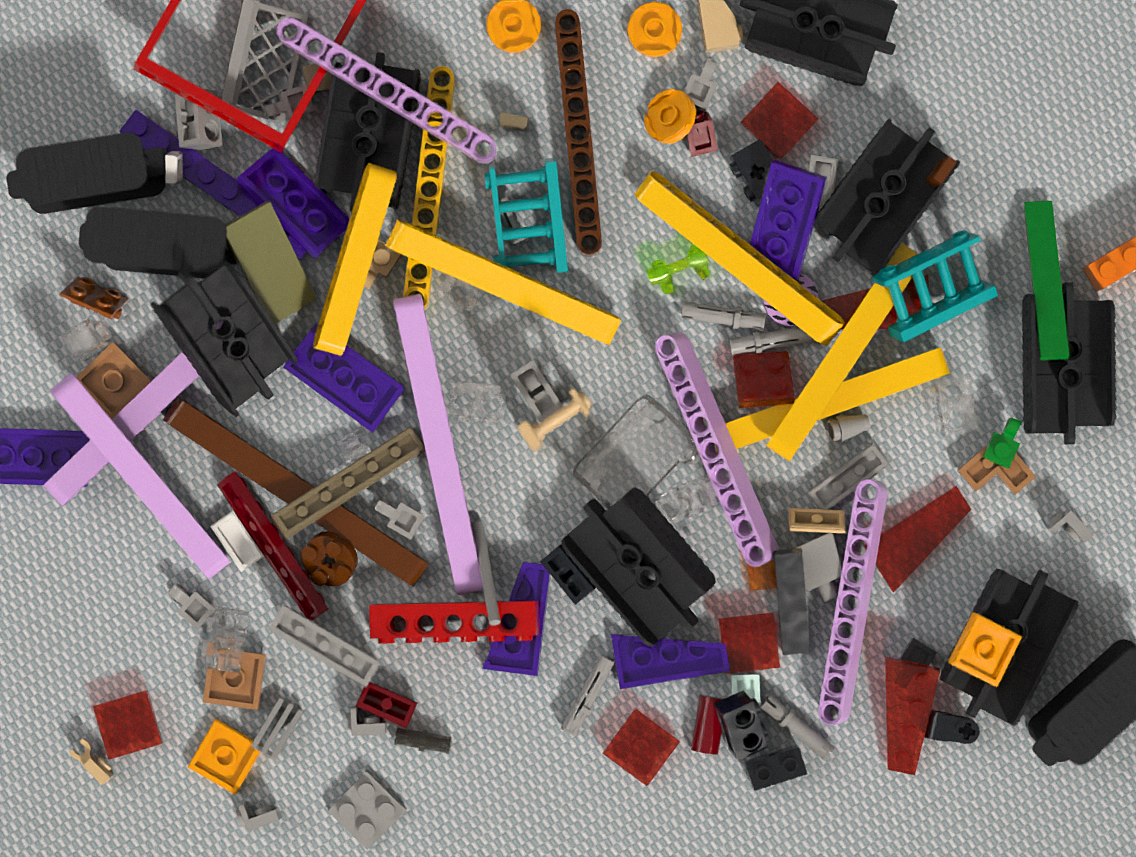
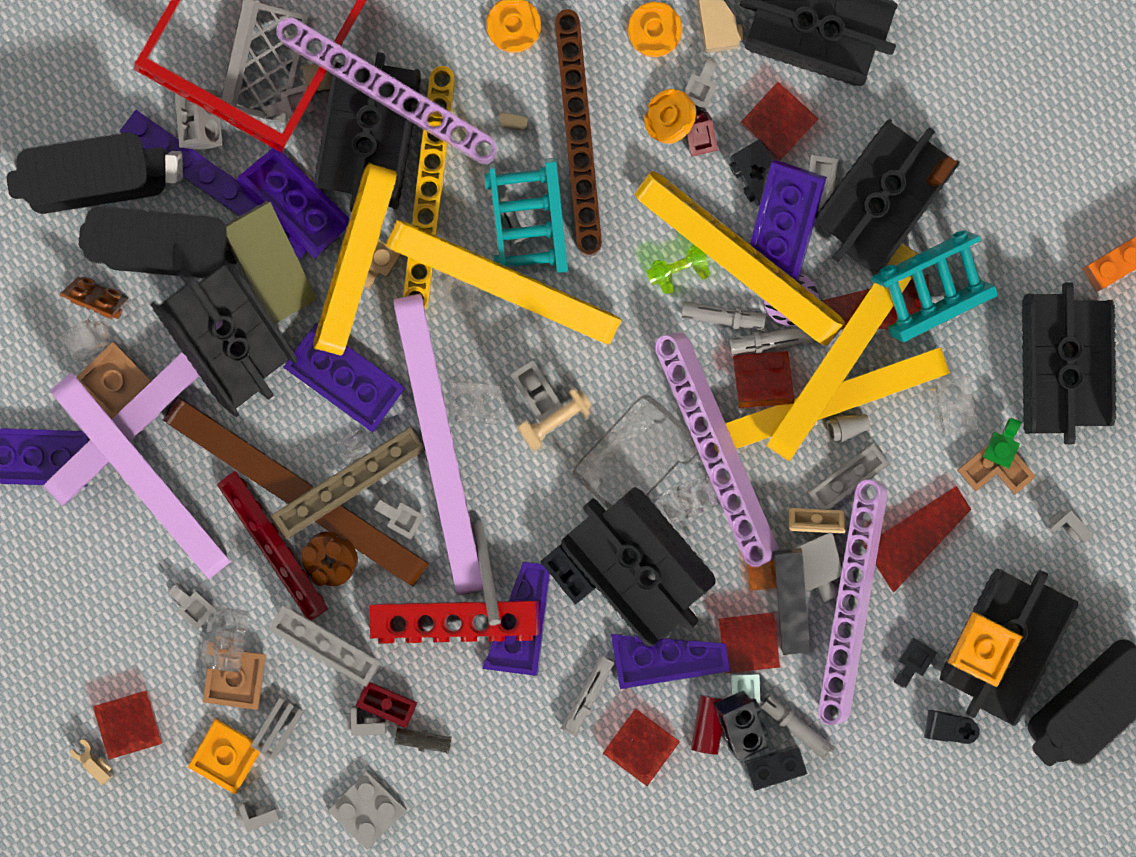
white tile [210,510,265,572] -> none
clear red wing [885,656,940,775] -> none
green tile [1023,200,1069,360] -> none

